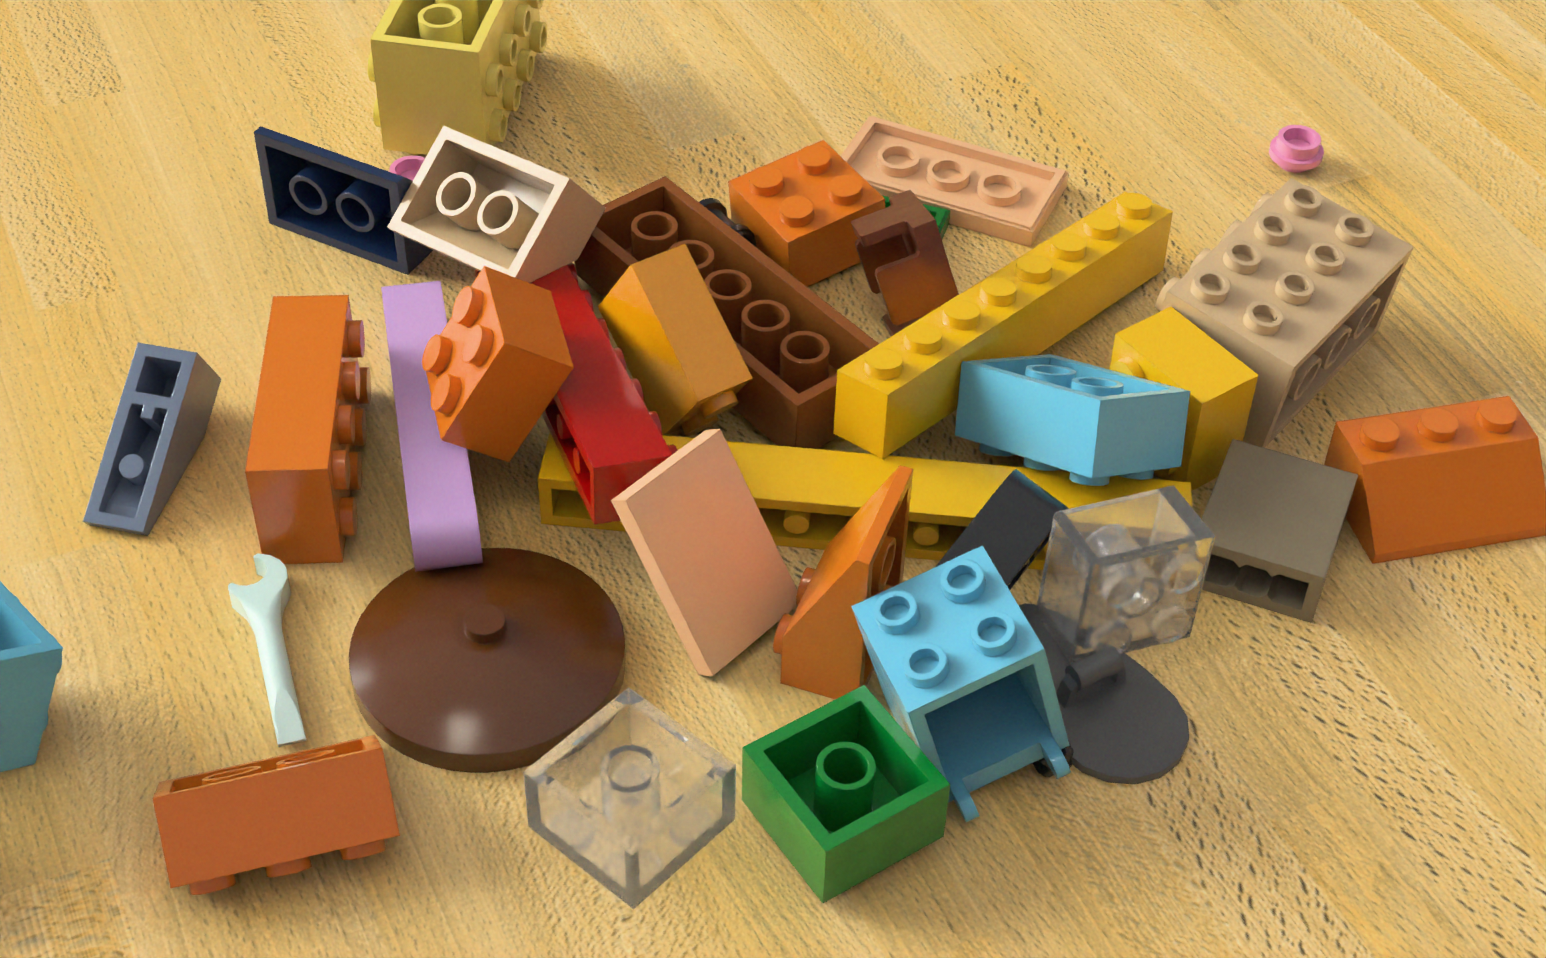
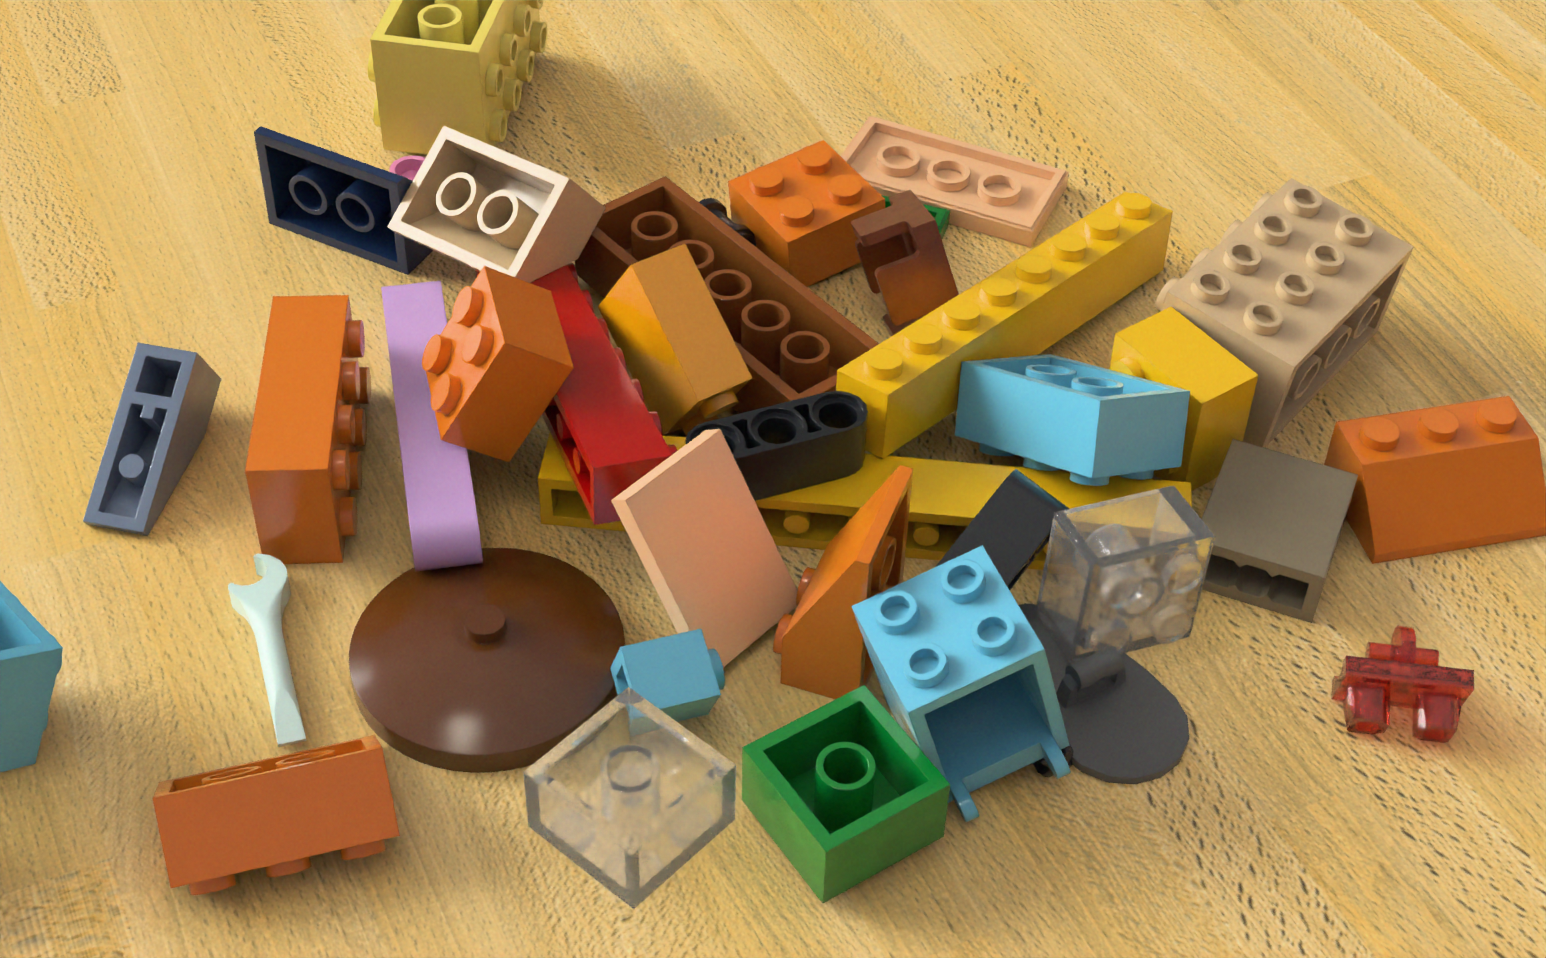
bright pink plate [1269,125,1324,173] -> none
none -> medium azure brick [610,629,725,733]
none -> black beam [685,391,868,501]
none -> clear red hips [1331,625,1474,743]

